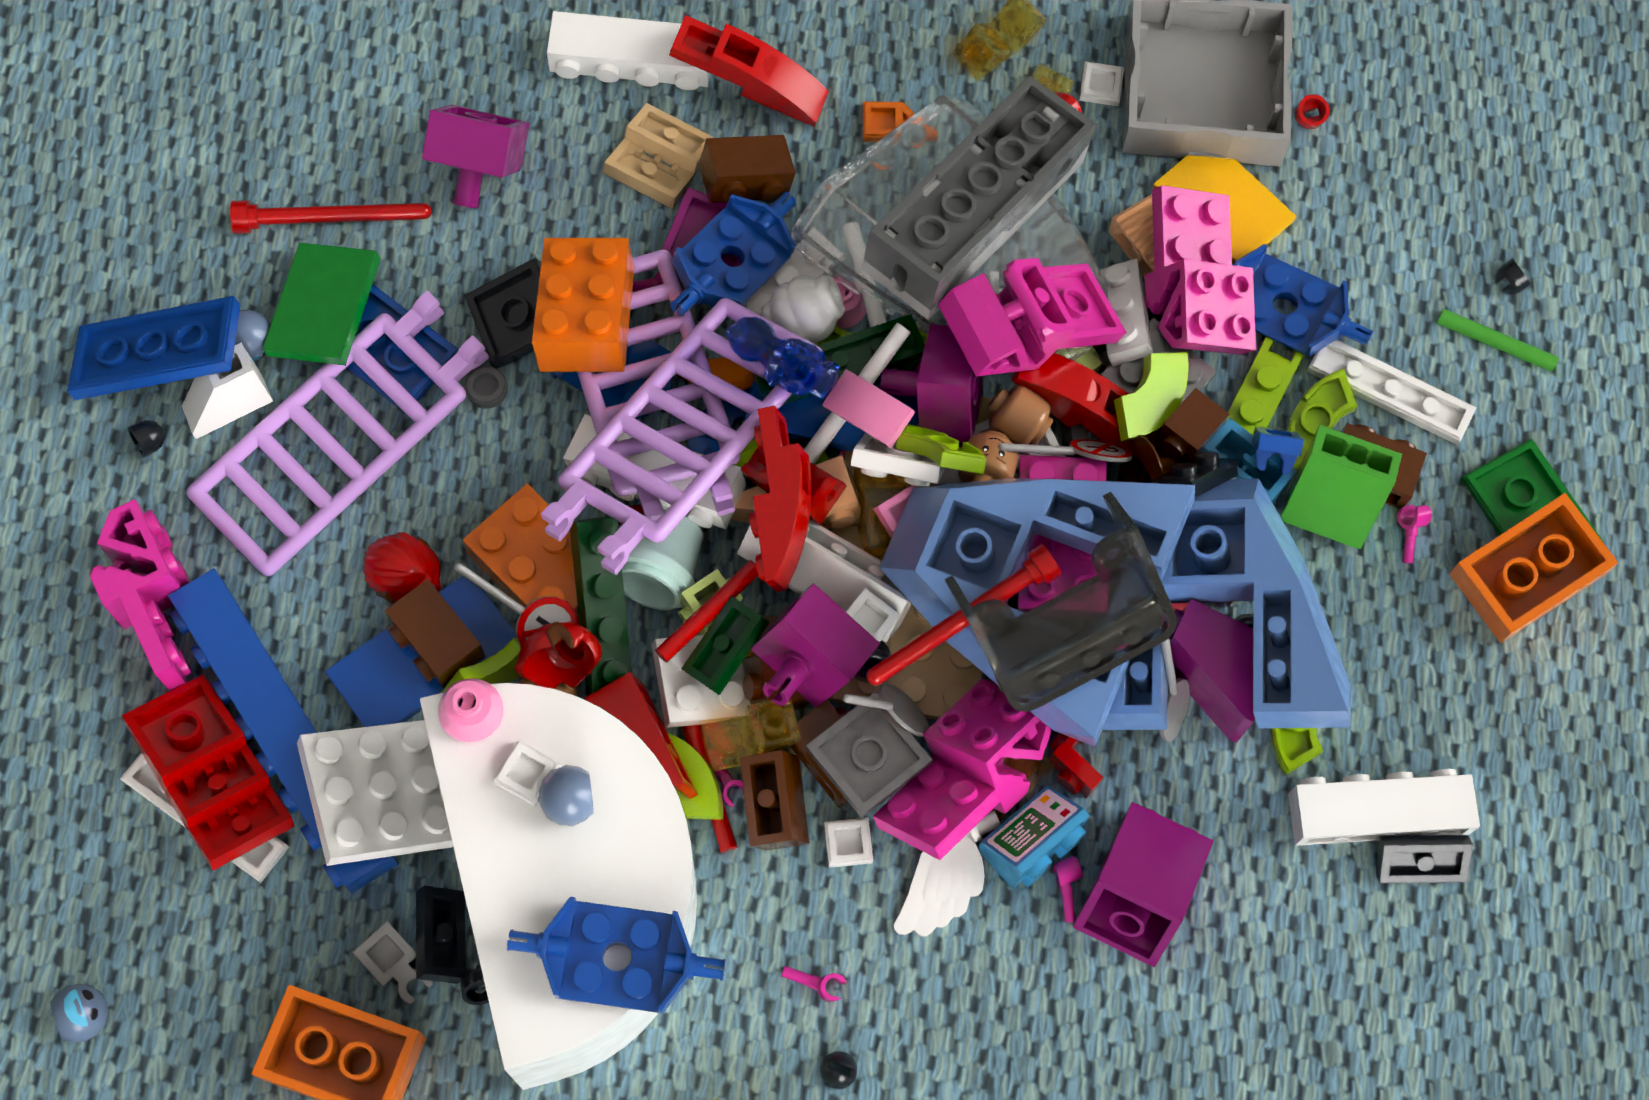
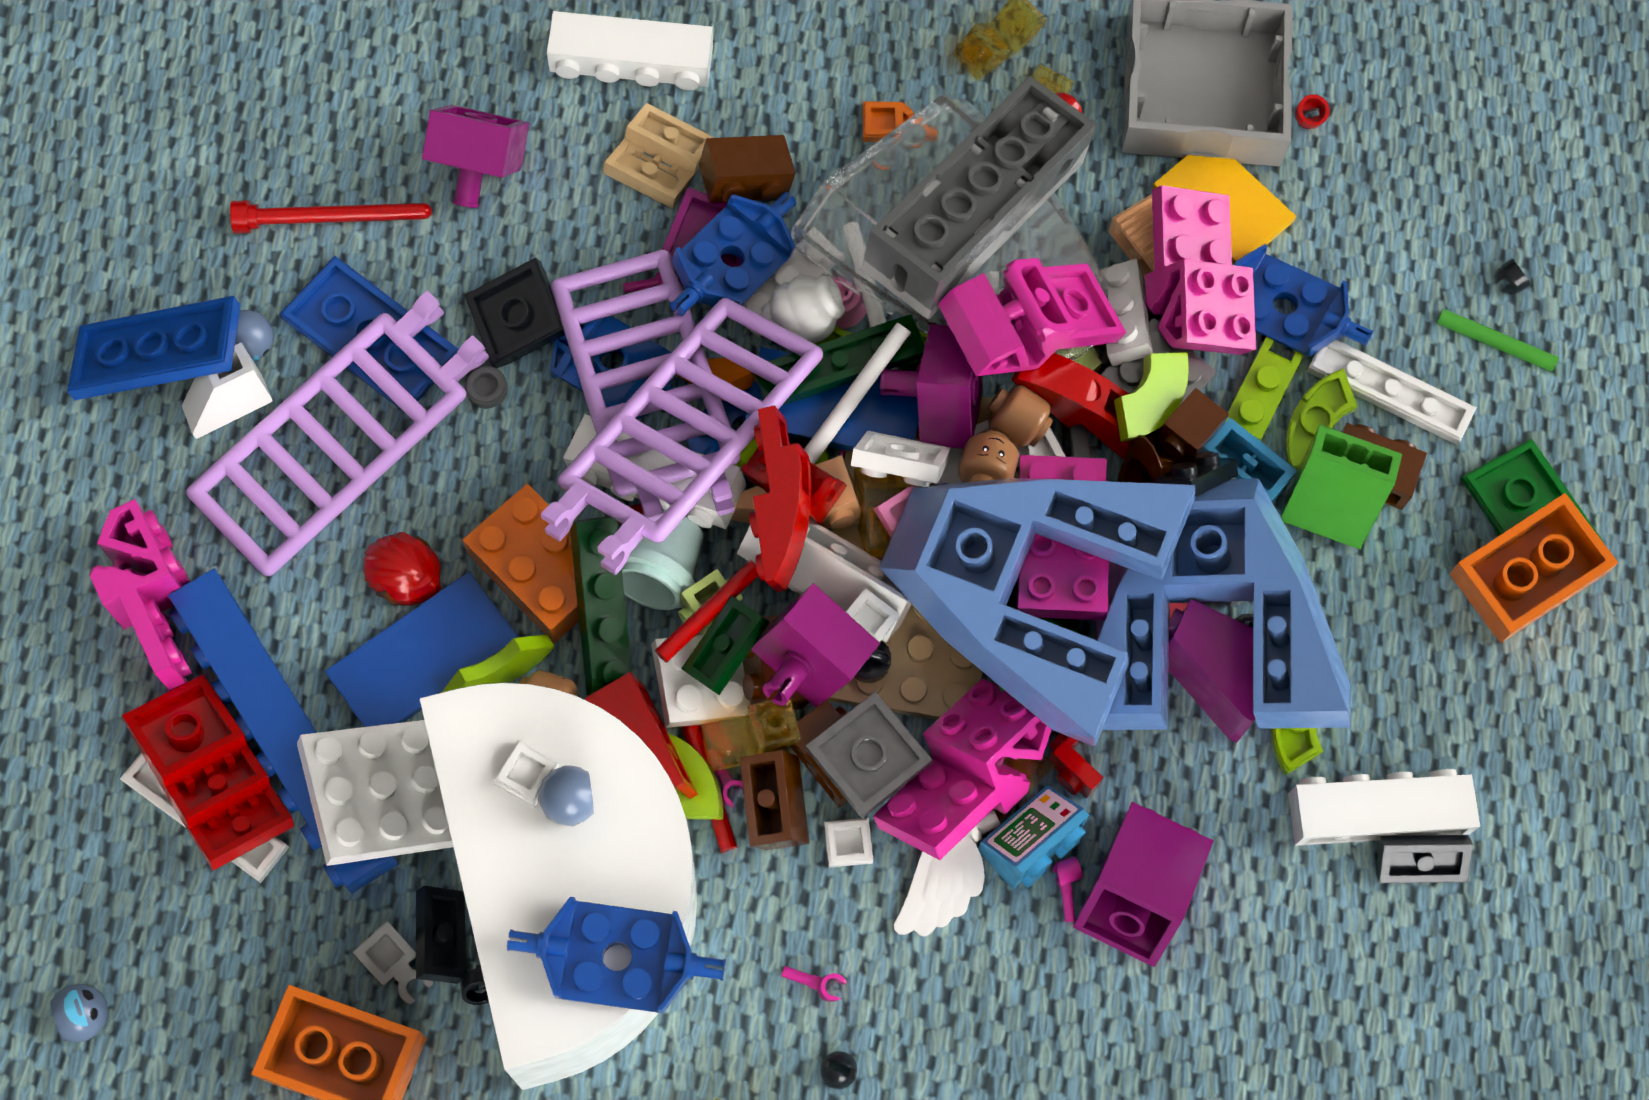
black hinge [128,420,165,457] -> none
green tile [262,242,381,366] -> none
reddish brown brick [385,579,486,689] -> none
bright pink cone [438,678,503,742] -> none
light grey piece [454,563,580,648] -> none
red hair [514,622,603,689] -> none
orange brick [532,238,634,372] -> none
red slope [669,15,829,127] -> none
clear blue animal [726,317,840,399] -> none
bright pink slope [822,369,915,449] -> none
light grey piece [843,683,929,737] -> none
red piece [867,544,1062,685] -> none
lime tile [896,424,987,474] -> none
clear smoke windscreen [944,492,1177,711] -> none
light grey piece [998,439,1133,462] -> none
white tile [1079,61,1124,106] -> none
light grey piece [1160,636,1190,742] -> none
blue tile [1252,426,1304,474] -> none
dark pink hand [1397,505,1432,564] -> none

